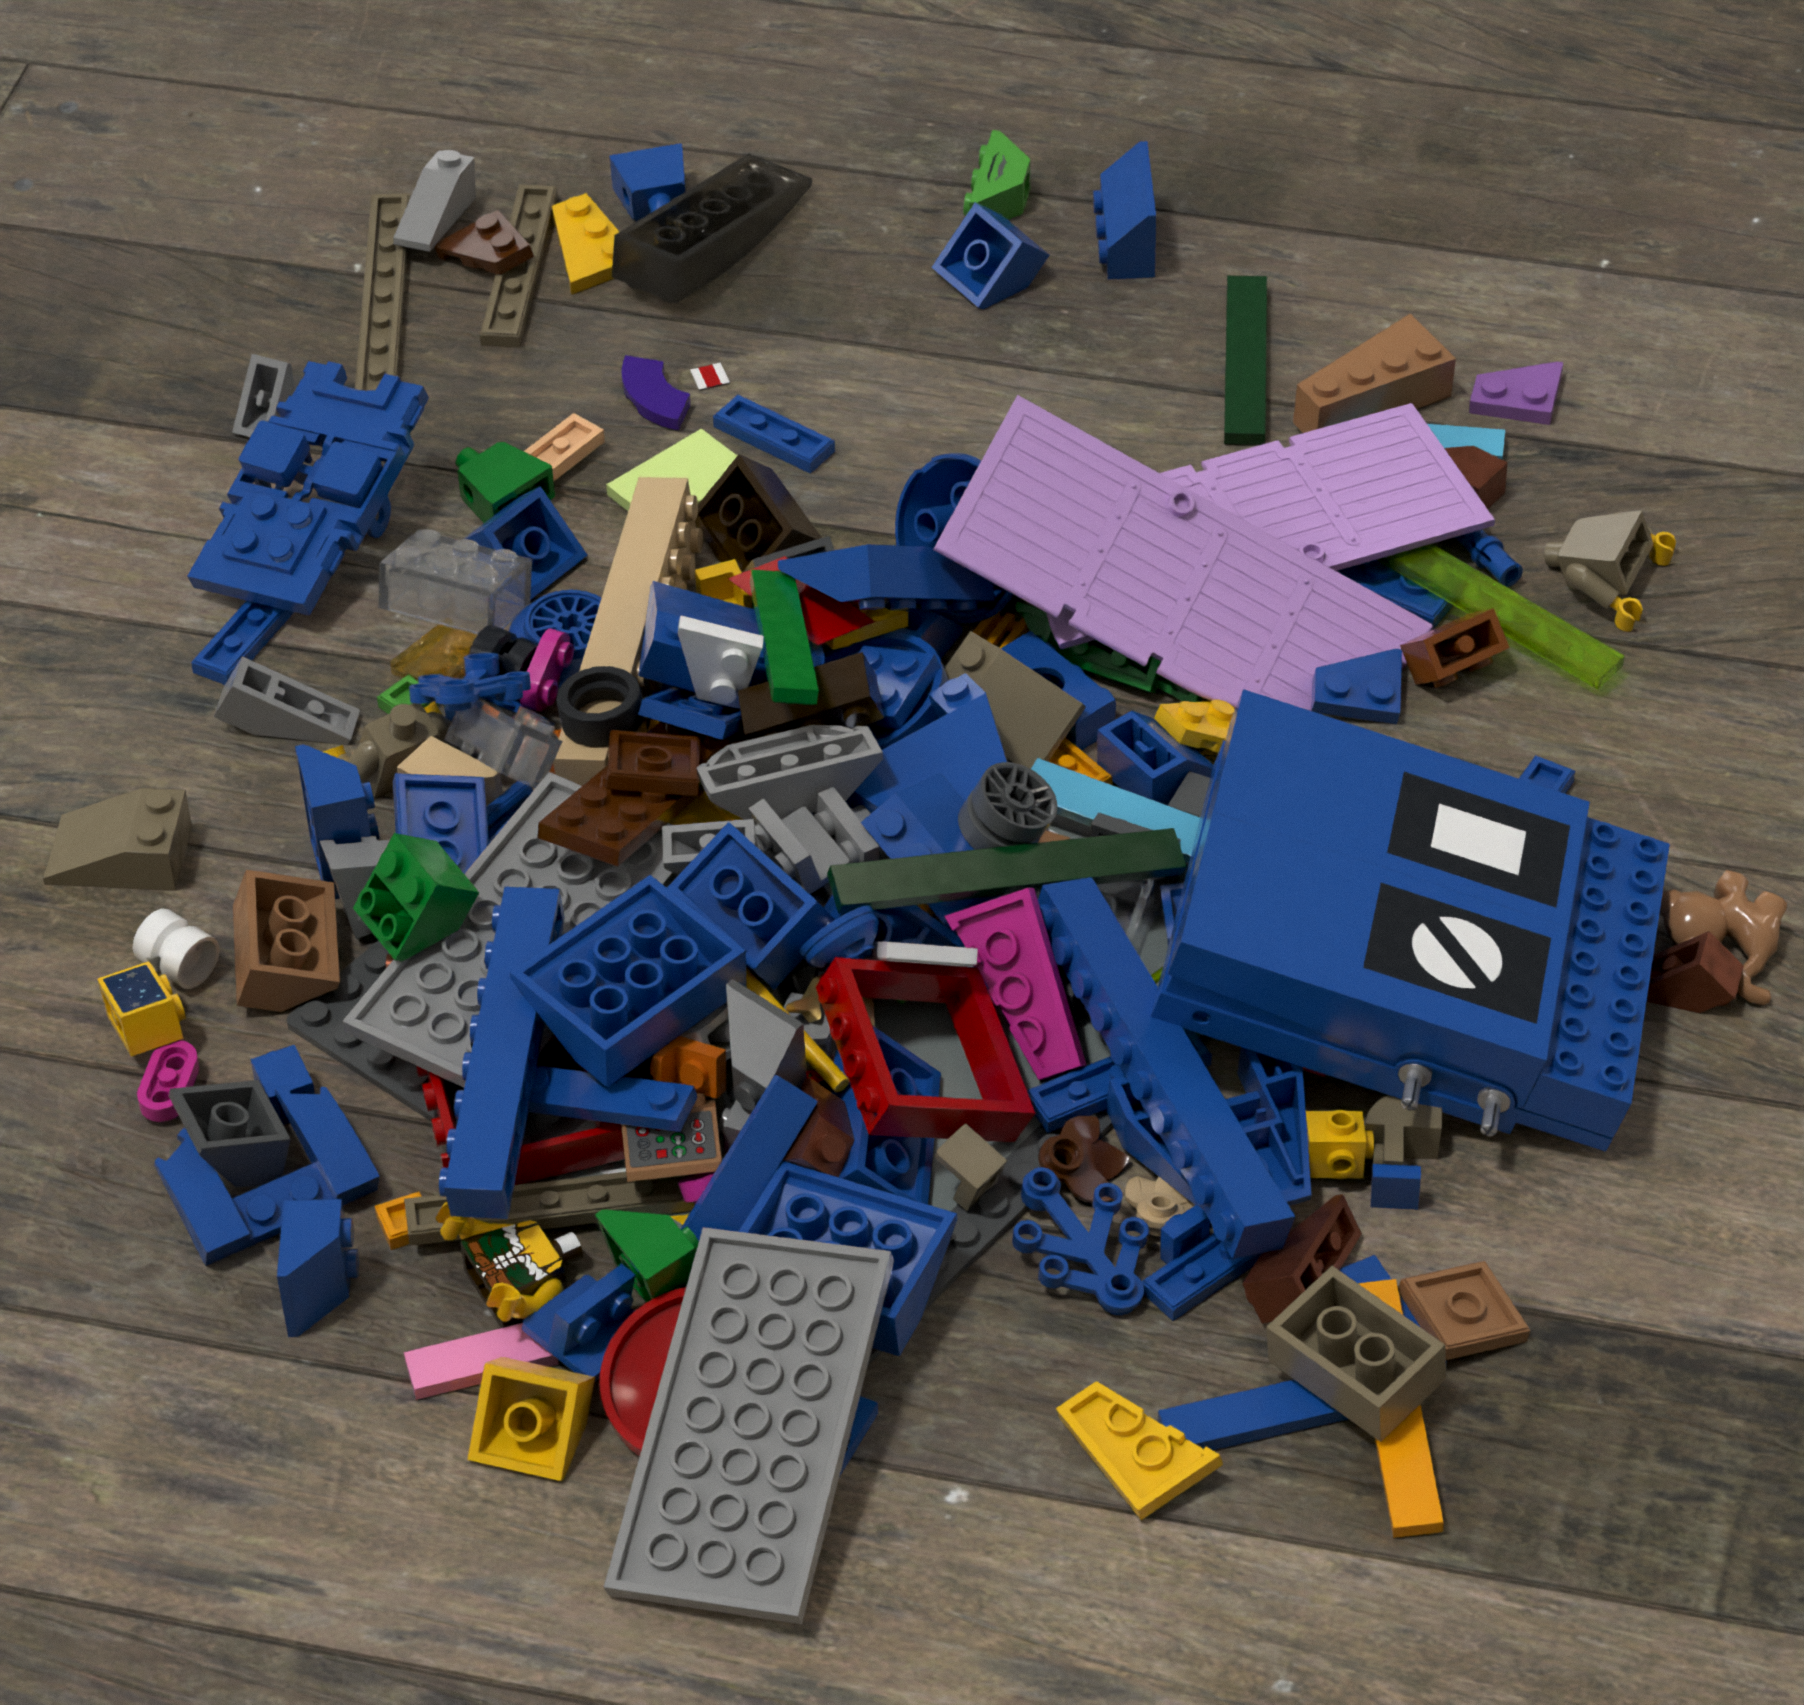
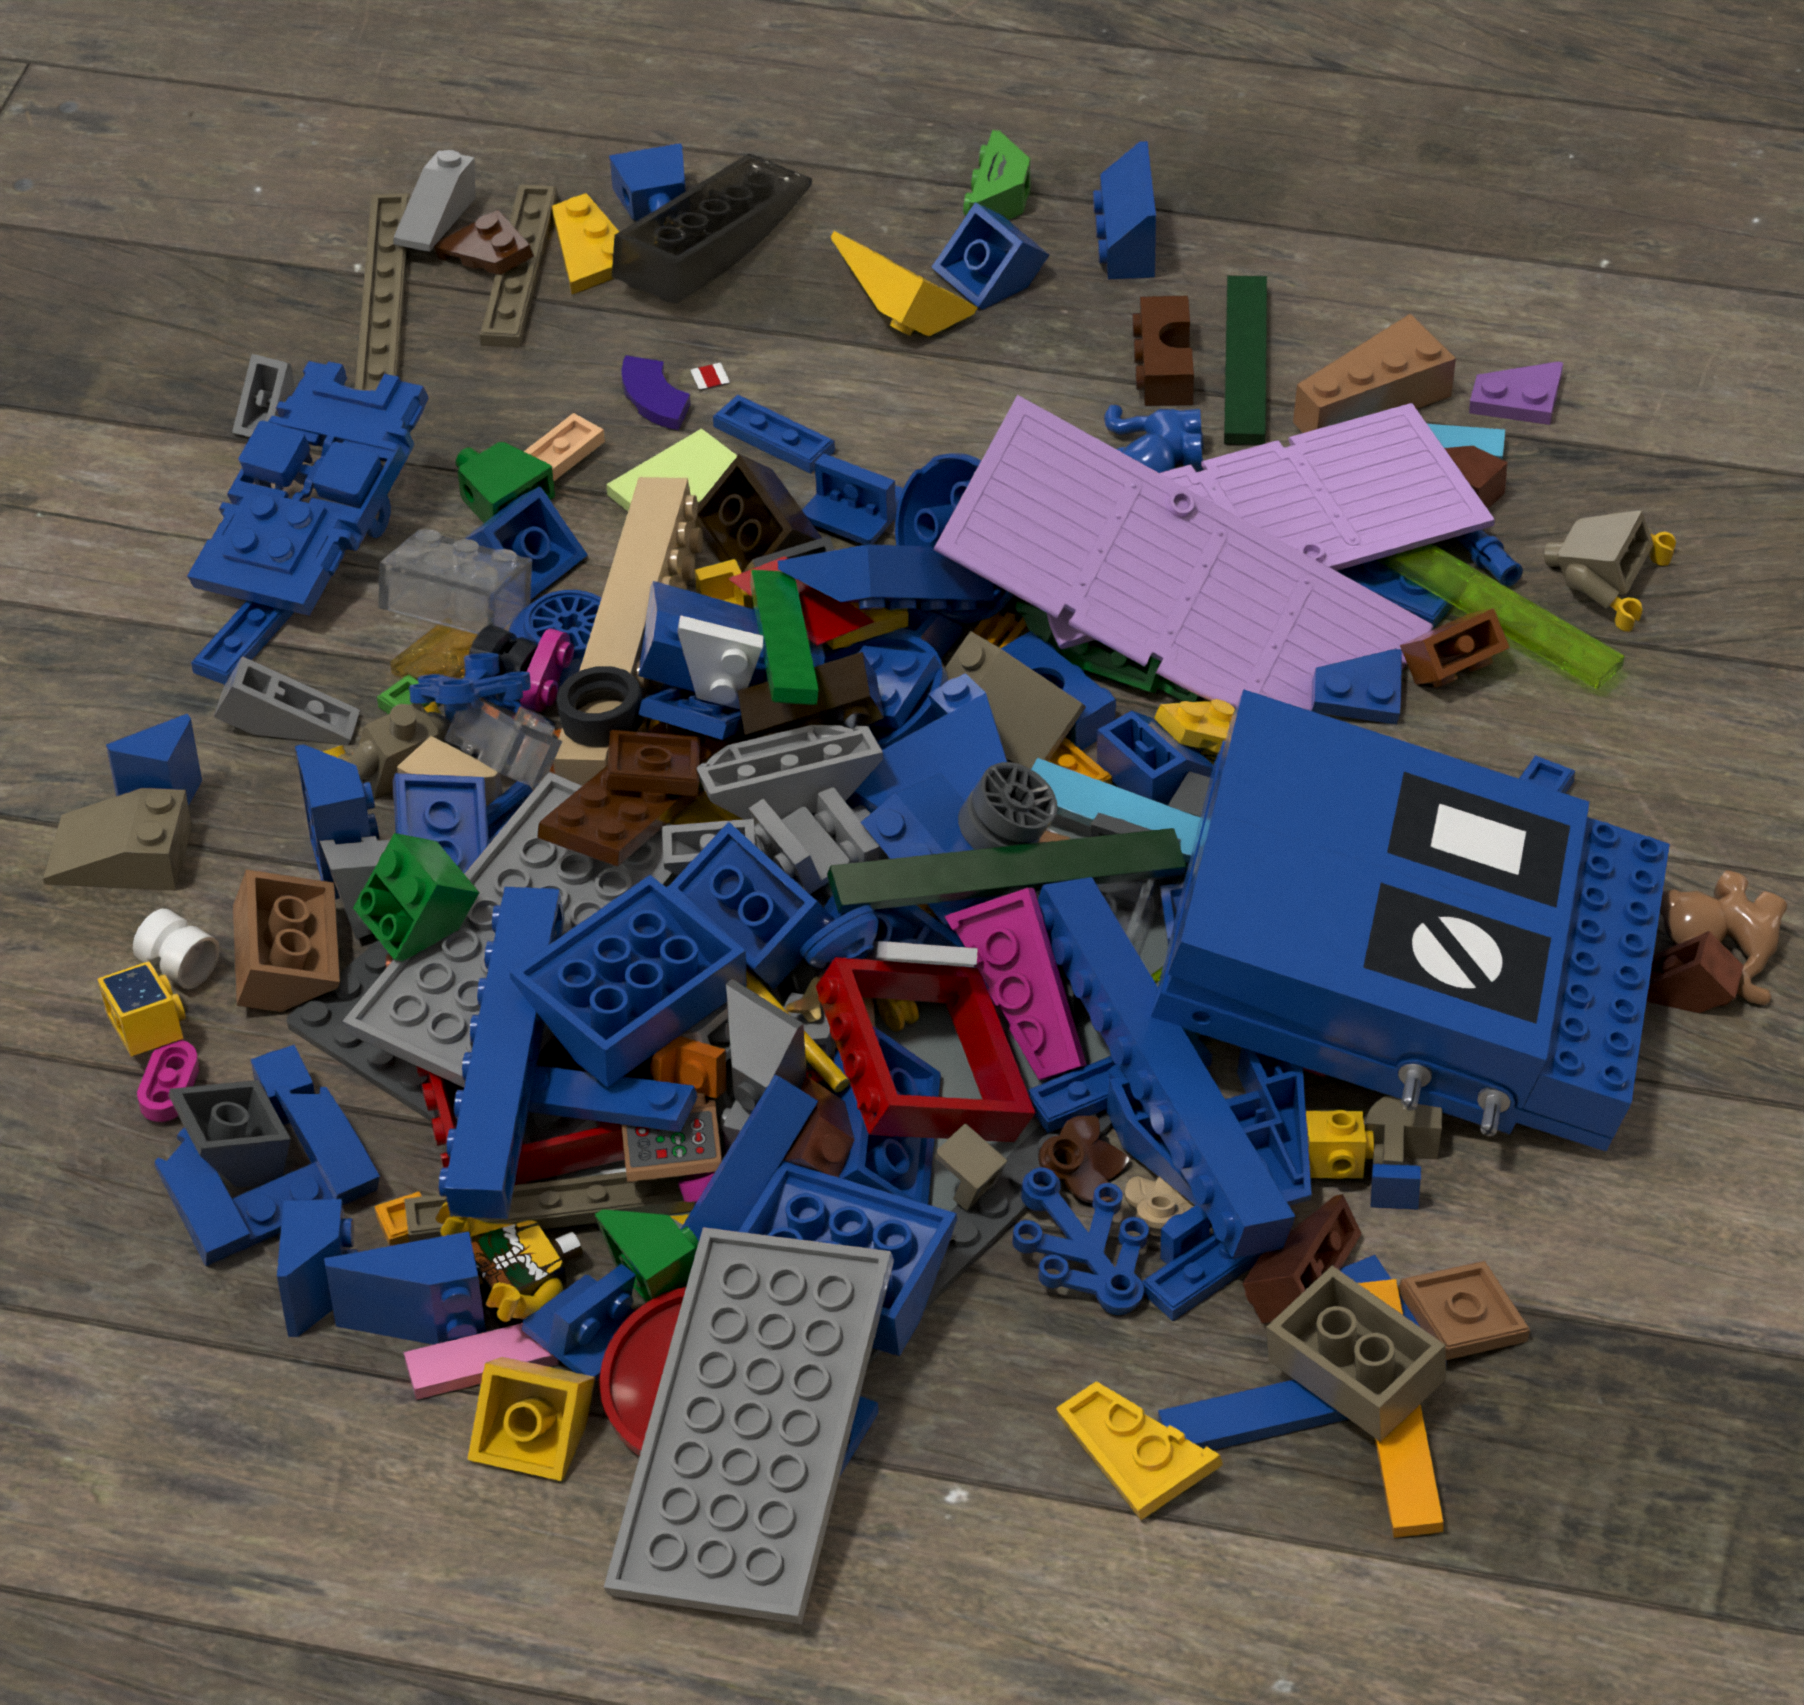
none -> blue slope [106,713,202,806]
none -> blue slope [324,1231,486,1345]
none -> blue bracket [802,453,903,545]
none -> yellow wedge [830,231,978,337]
none -> yellow bush [876,998,919,1032]
none -> blue animal [1104,405,1204,473]
none -> reddish brown arch [1132,296,1194,406]

